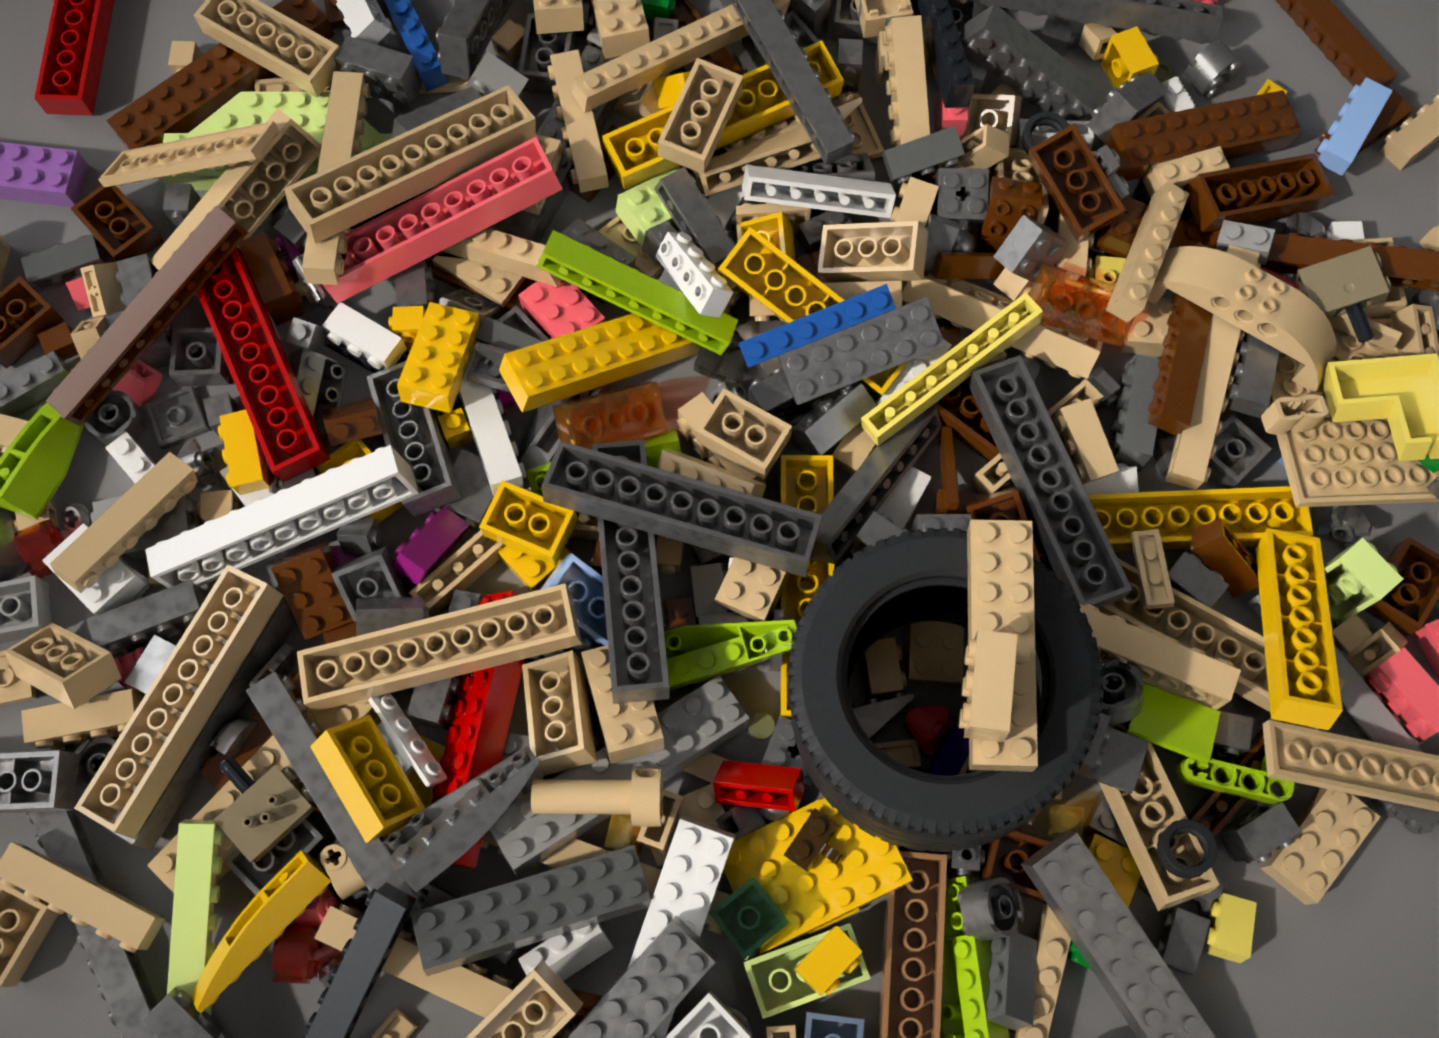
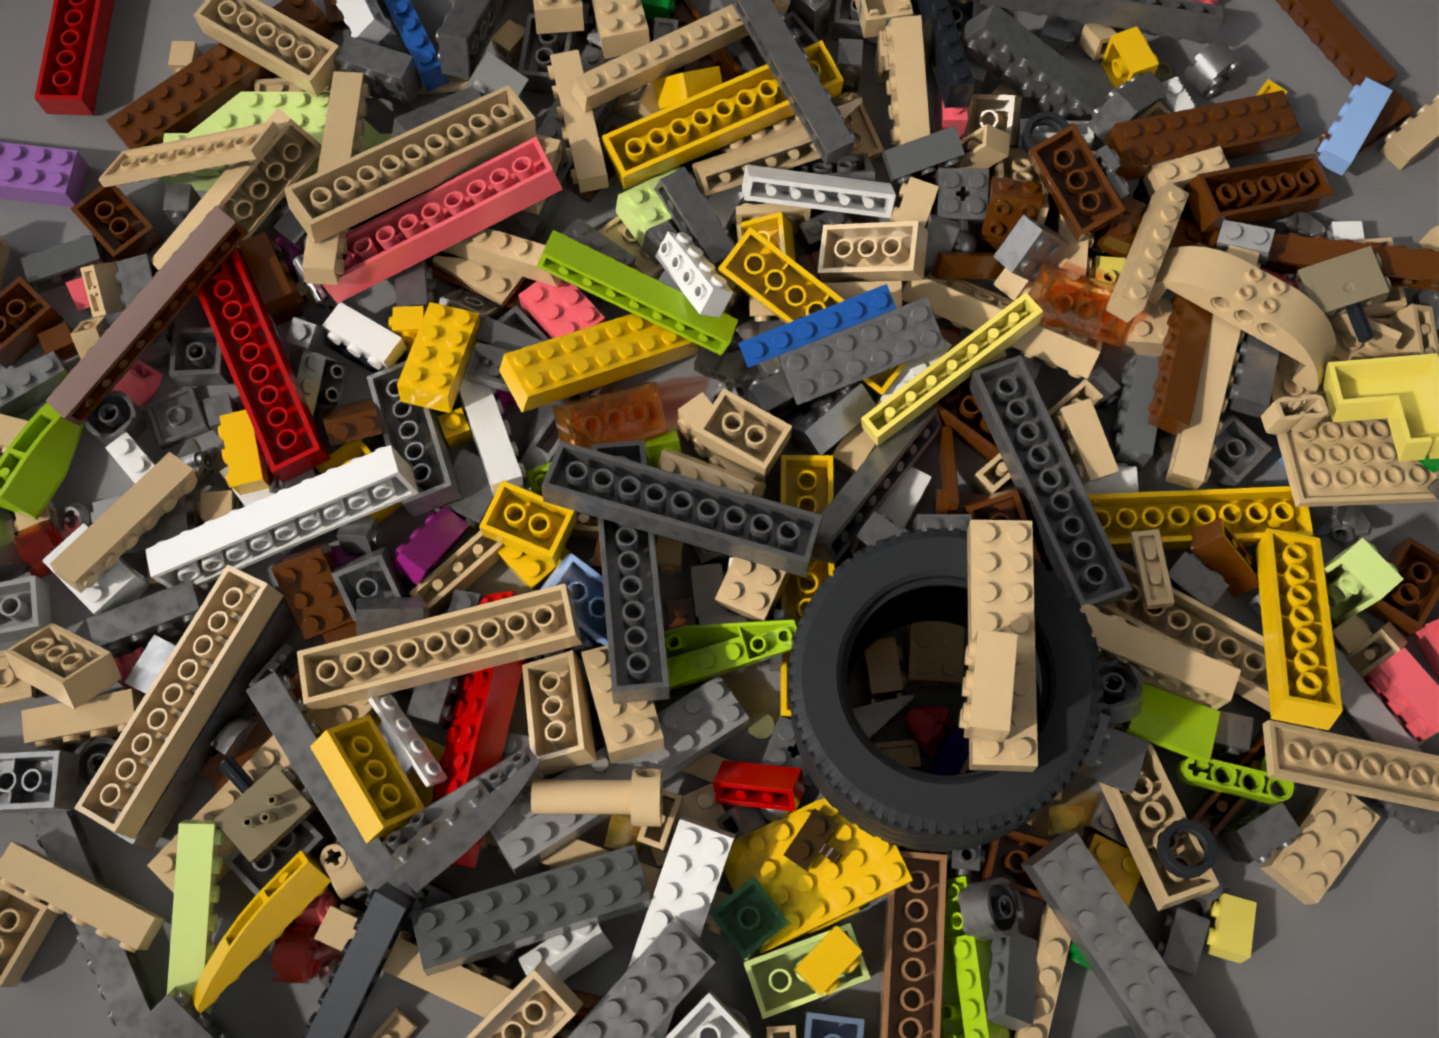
tan brick [658,58,743,174] -> none

